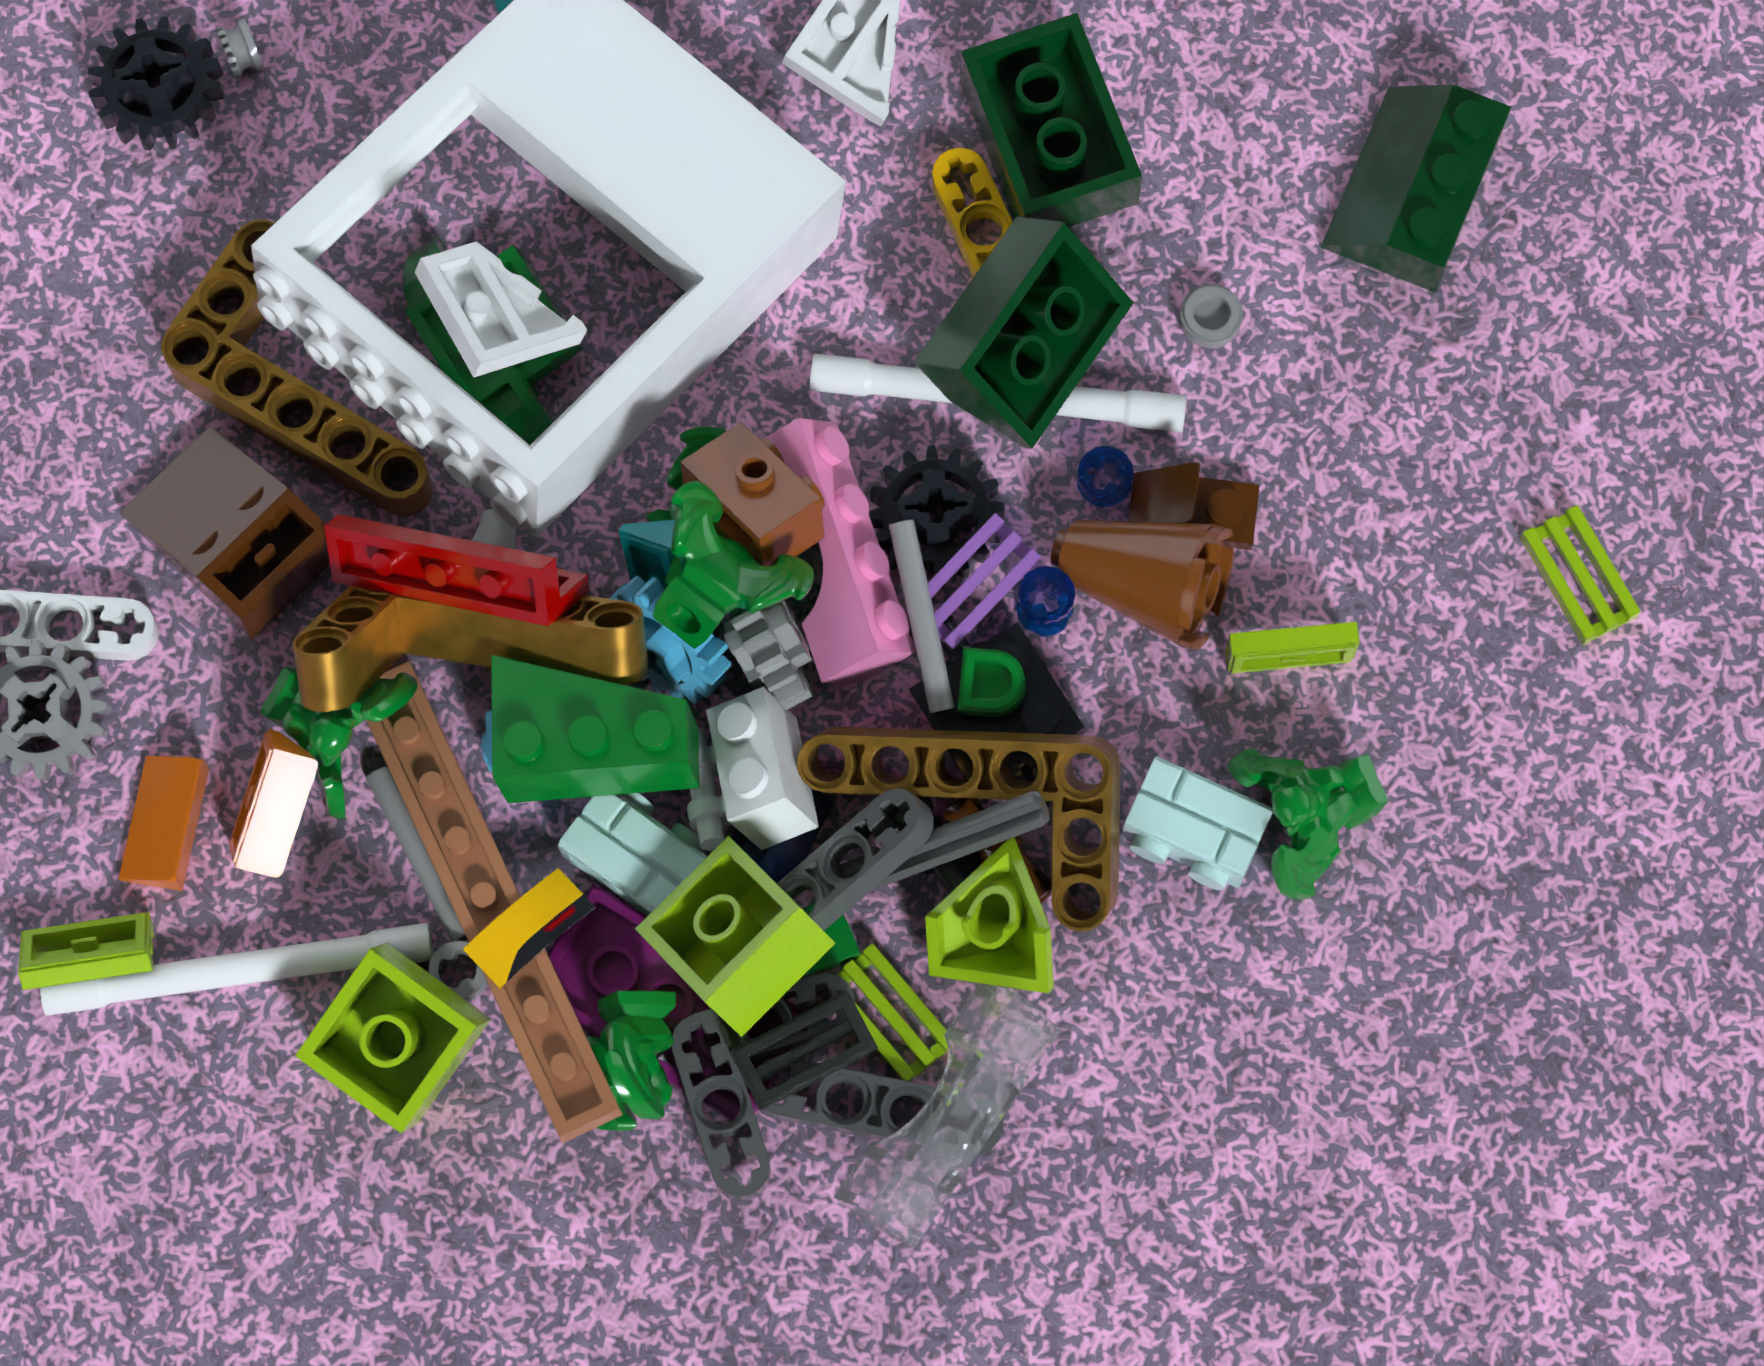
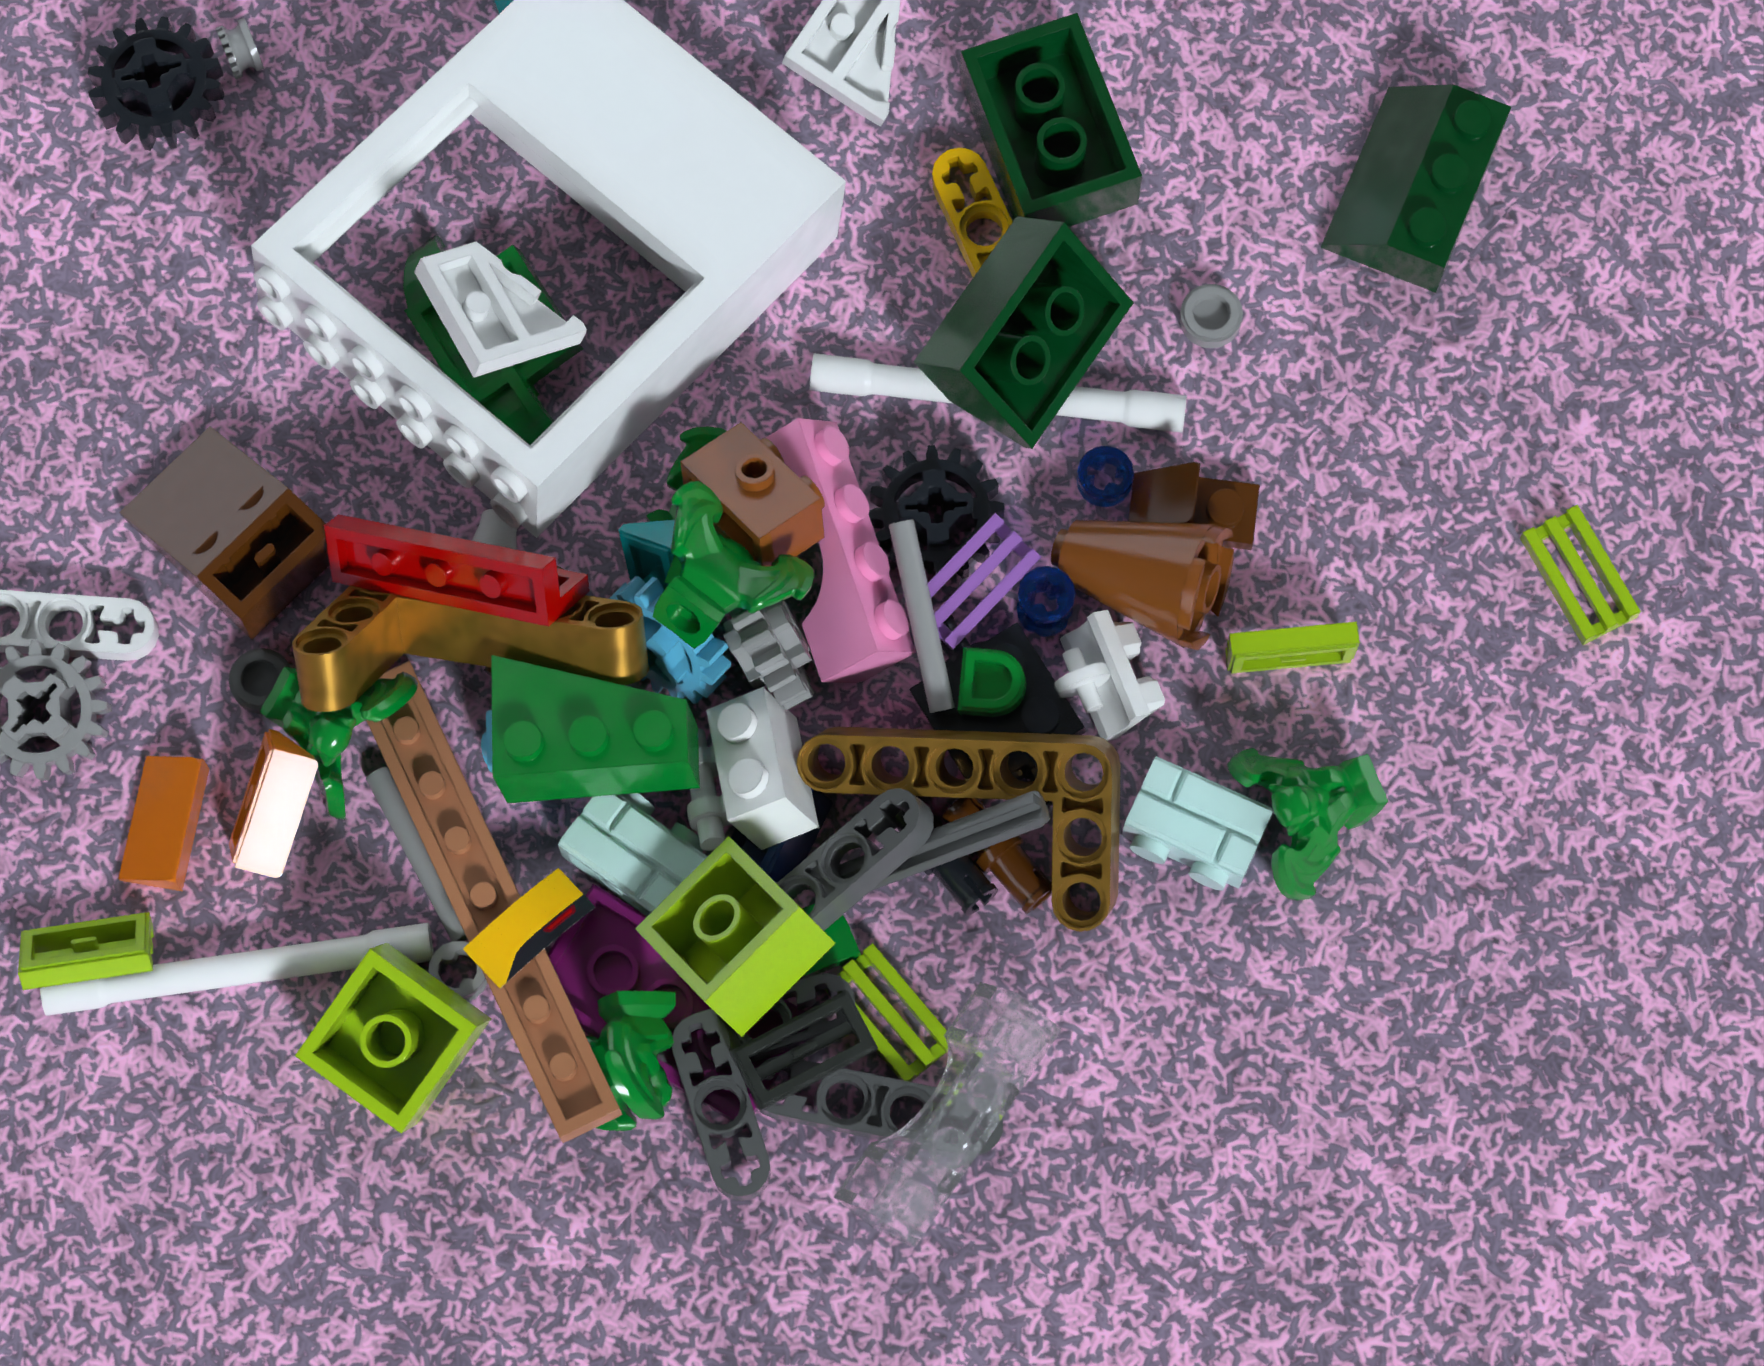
pearl gold beam [161,219,433,516] -> none
lime slope [925,837,1054,994] -> none
none -> dark grey tile [229,648,291,714]
none -> white hips [1055,610,1165,741]

